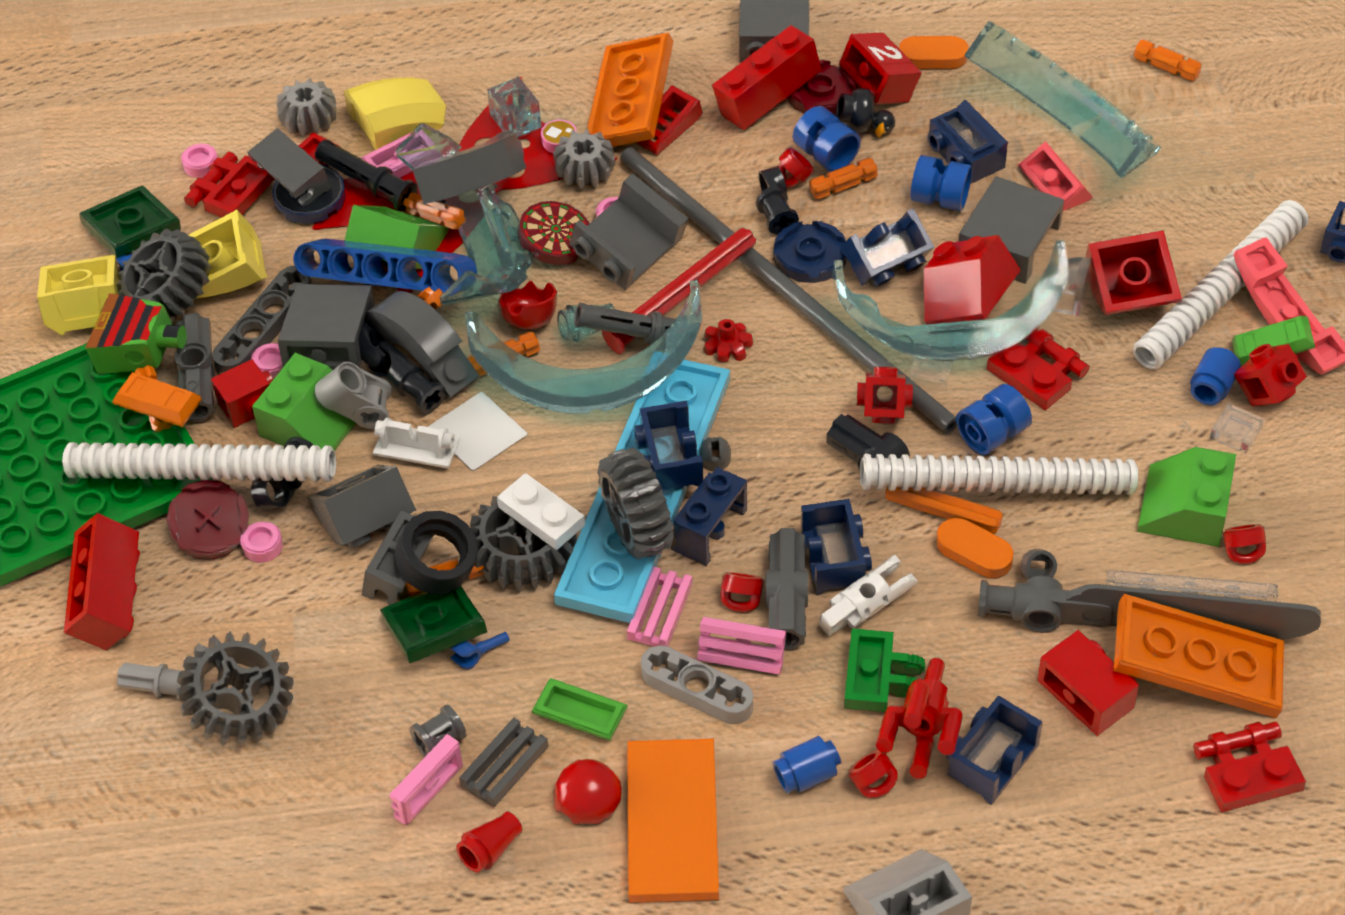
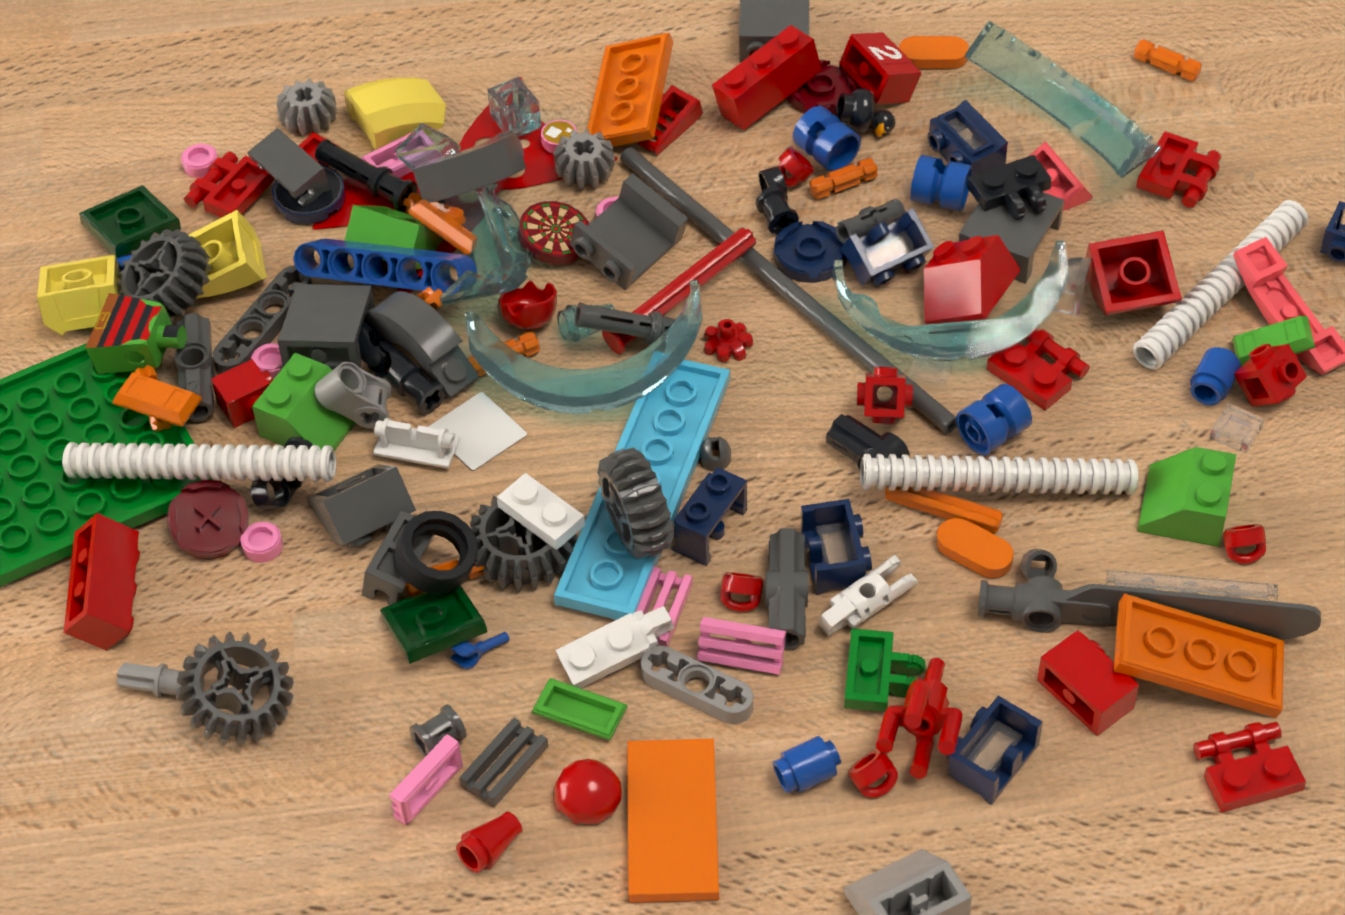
dark blue window [634,400,703,490] -> none
none -> orange tile [407,199,477,255]
none -> white hinge [556,606,674,688]
none -> dark grey pin [835,199,906,244]
none -> black hinge [967,155,1052,220]
none -> red plate [1136,131,1221,208]

